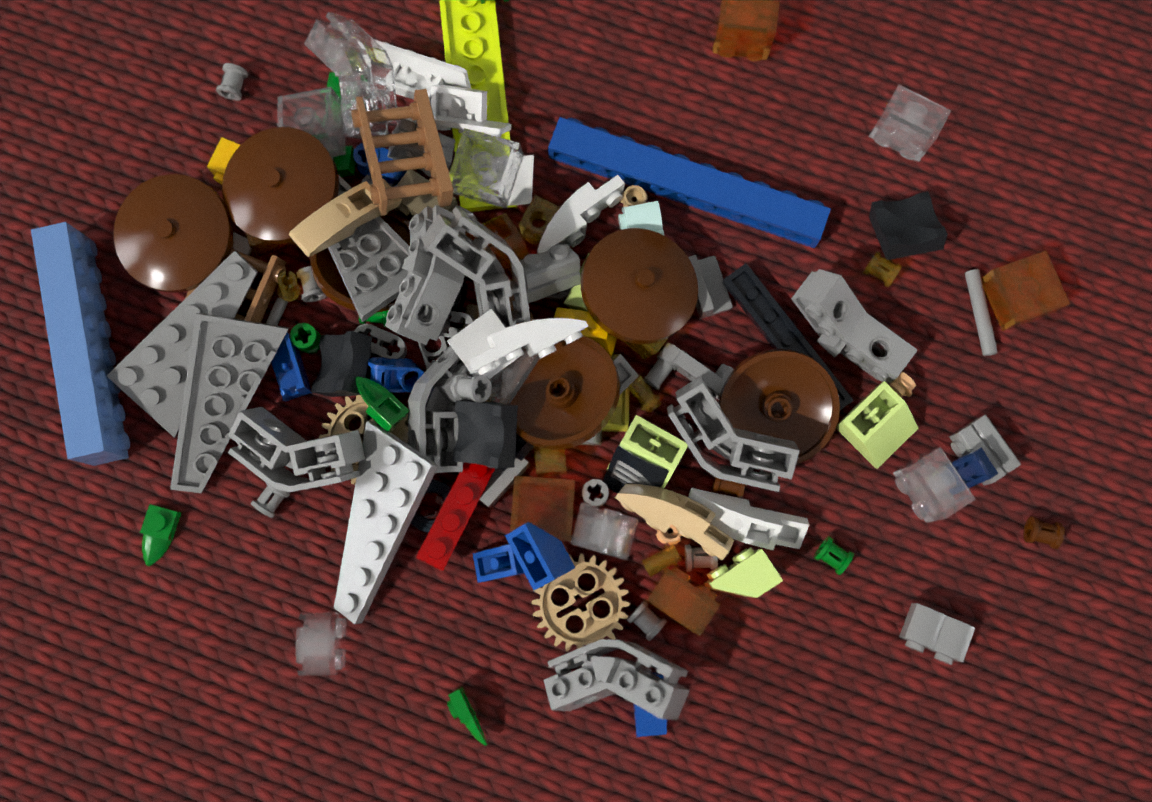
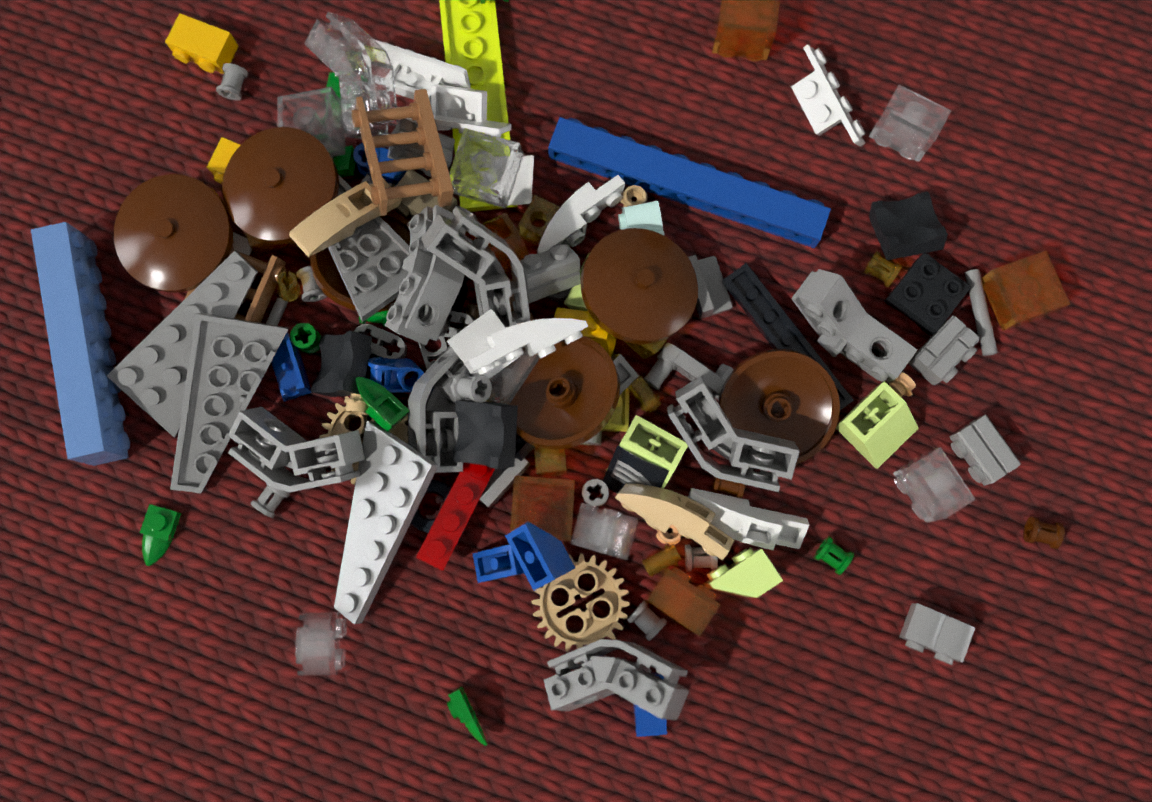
dark blue plate [935,447,999,496] -> none
none -> yellow brick [165,13,238,74]
none -> tan plate [344,394,369,415]
none -> white bracket [791,44,865,146]
none -> black brick [884,253,971,336]
none -> light grey brick [908,316,980,385]

